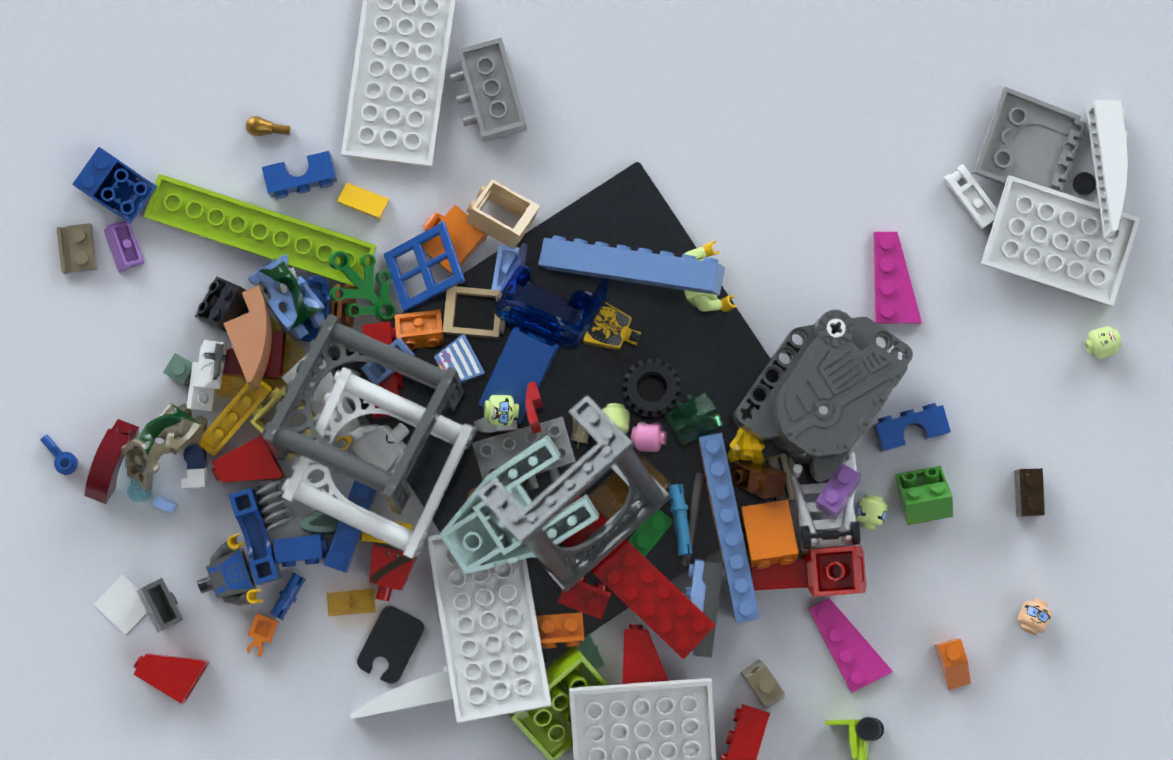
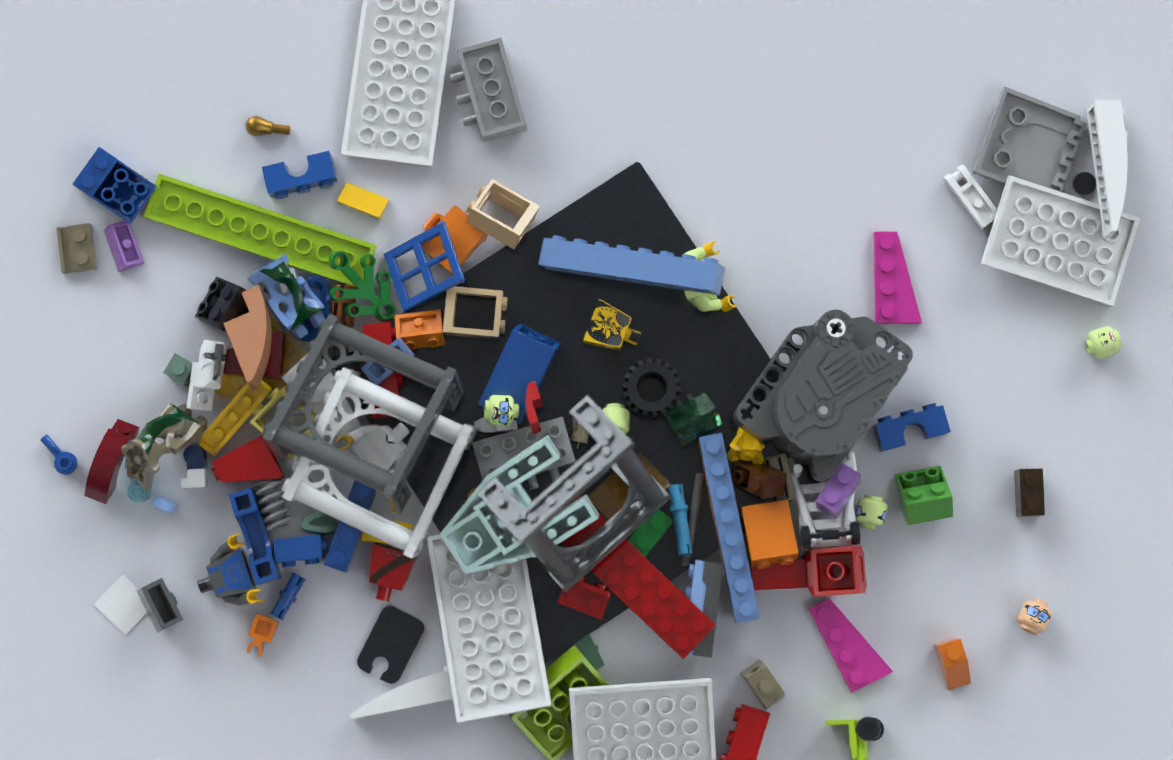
red slope [133,653,210,704] -> none
clear yellow slope [327,589,376,616] -> none
torso [434,334,486,384] -> none
light blue plate [491,245,522,295] -> none
clear blue windscreen [494,243,608,347] -> none
orange bracket [536,612,585,649] -> none
red slope [622,624,669,684] -> none
bright pink head [631,421,667,452] -> none

